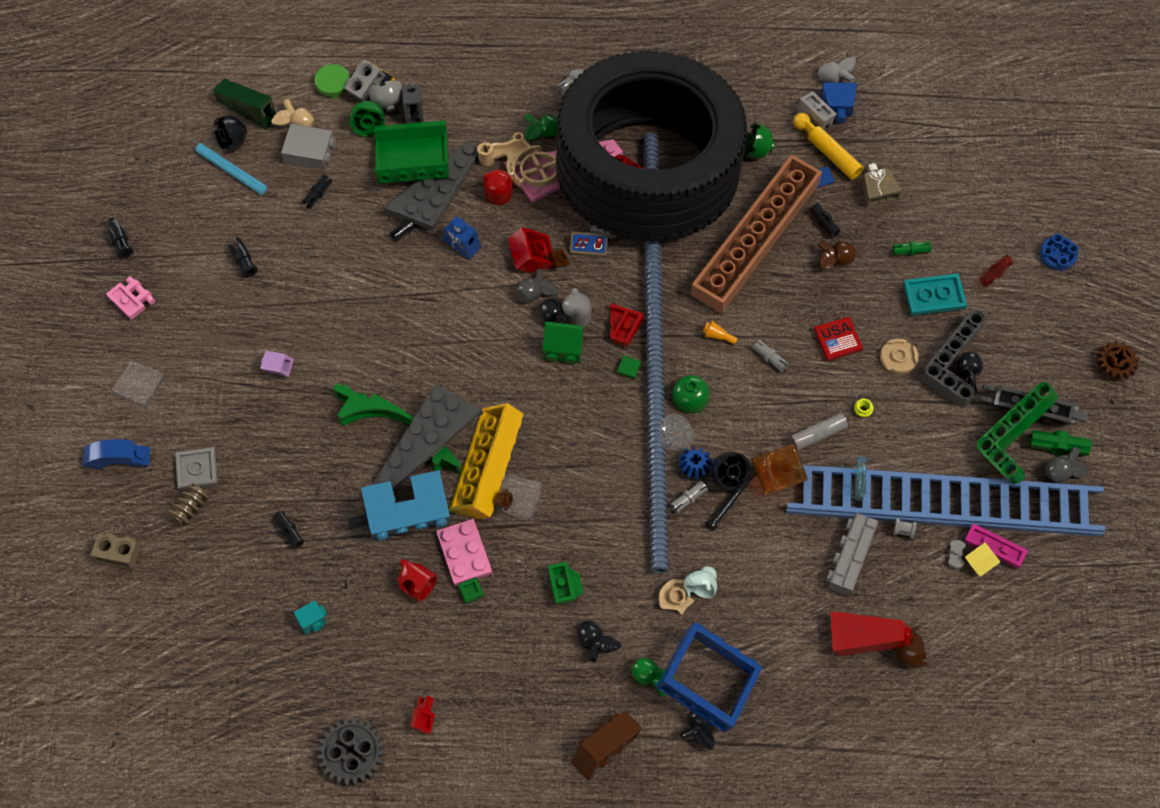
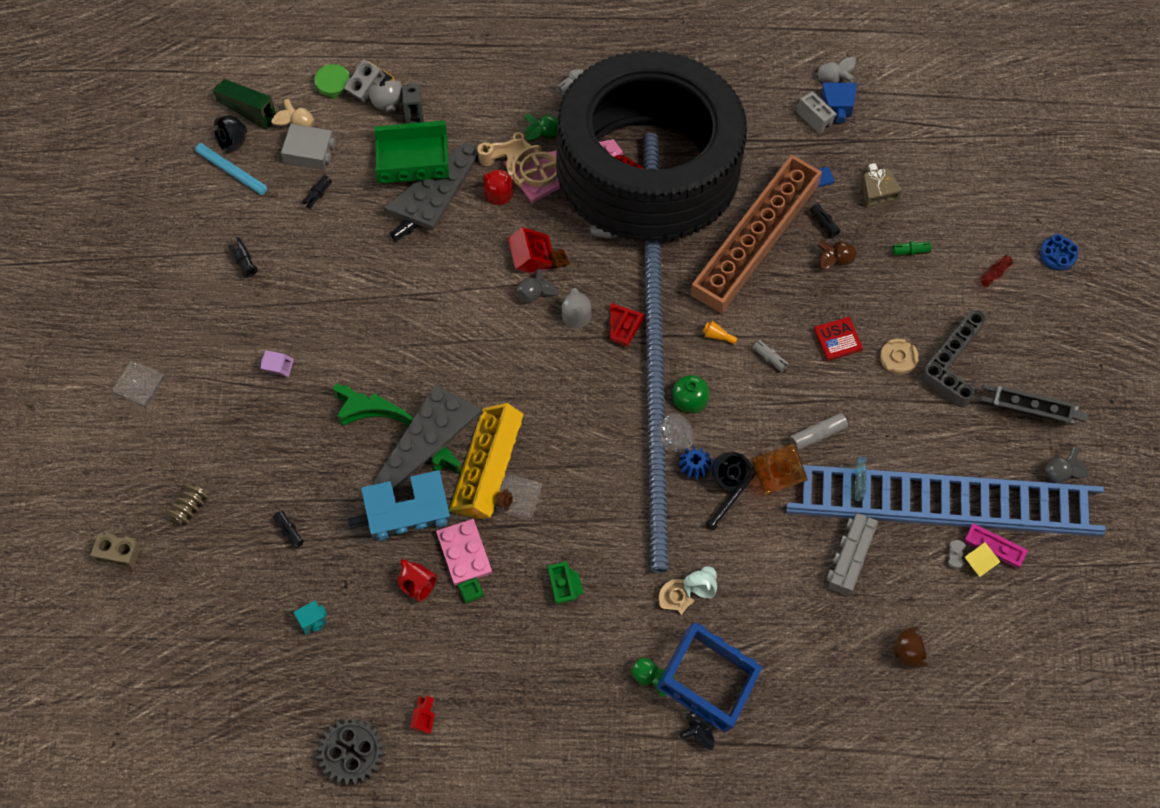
blue arch [82,439,150,469] -> none
bright pink plate [106,276,155,320] -> none
black piece [108,218,133,258] -> none
light grey tile [175,447,218,491] -> none
green cylinder [349,101,385,137] -> none
blue torso [443,217,481,260] -> none
black piece [540,298,566,324] -> none
green slope [543,322,584,364] -> none
slope [570,232,608,257] -> none
reddish brown wedge [571,710,642,781] -> none
black piece [577,620,622,662] -> none
green tile [617,355,641,380] -> none
light grey pin [670,481,708,513] -> none
green cylinder [743,123,775,160] -> none
yellow piece [793,113,864,180] -> none
red slope [830,612,913,657] -> none
neon yellow plate [854,399,874,417] -> none
light grey bush [893,518,917,539] -> none
teal plate [903,273,967,316] -> none
black piece [958,351,983,392] -> none
green beam [977,382,1058,484] -> none
green piece [1029,430,1092,456] -> none
reddish brown gear [1096,341,1140,381] -> none

